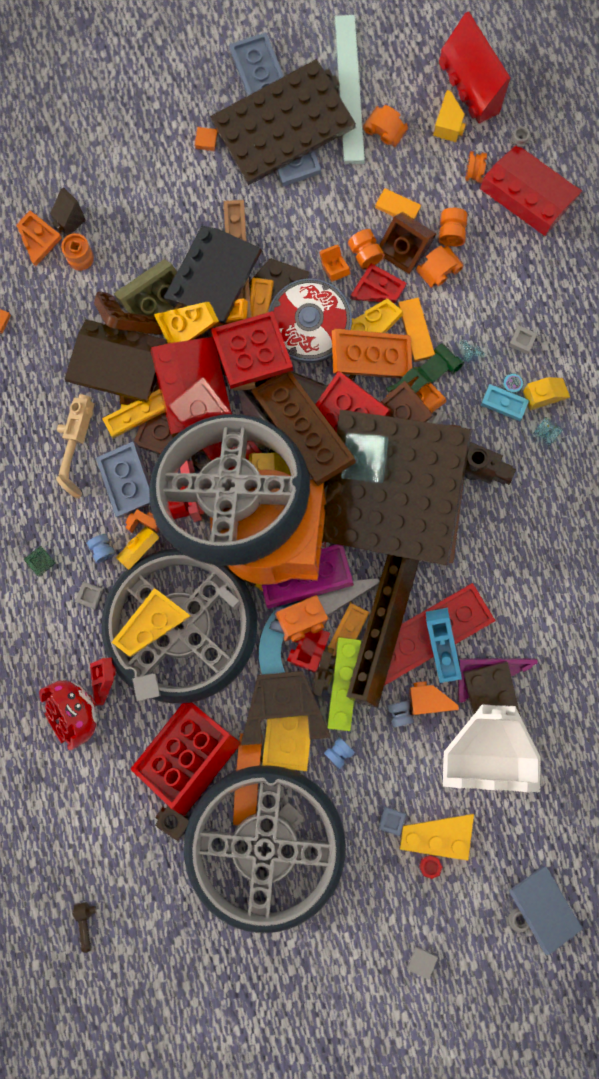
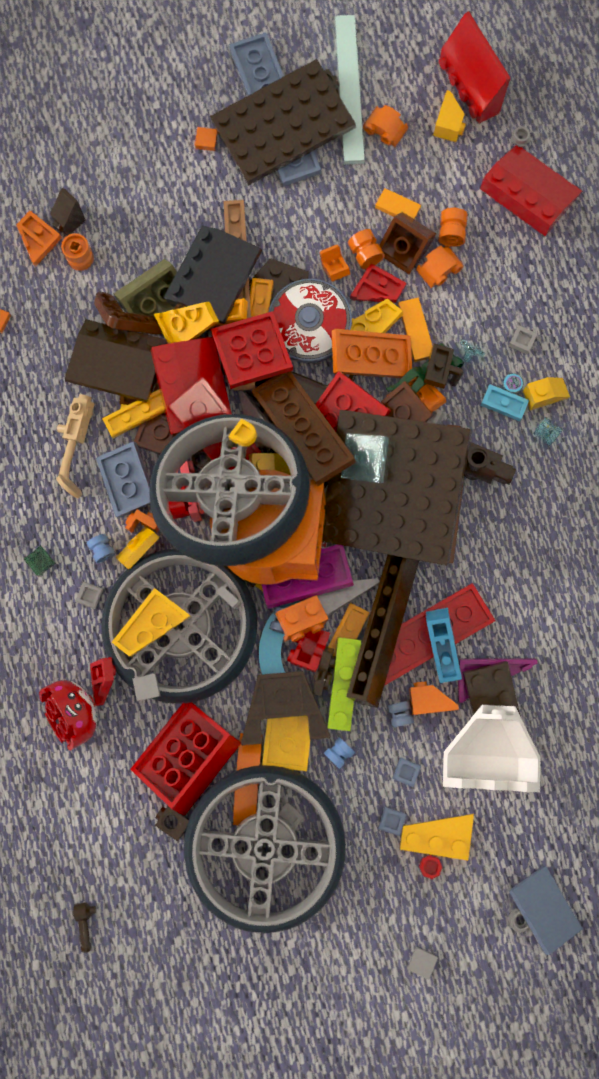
orange wheel [465,151,487,183] -> none
none -> yellow tile [228,418,257,447]
none -> sand blue tile [392,757,421,787]
none -> dark brown plate [423,343,464,389]

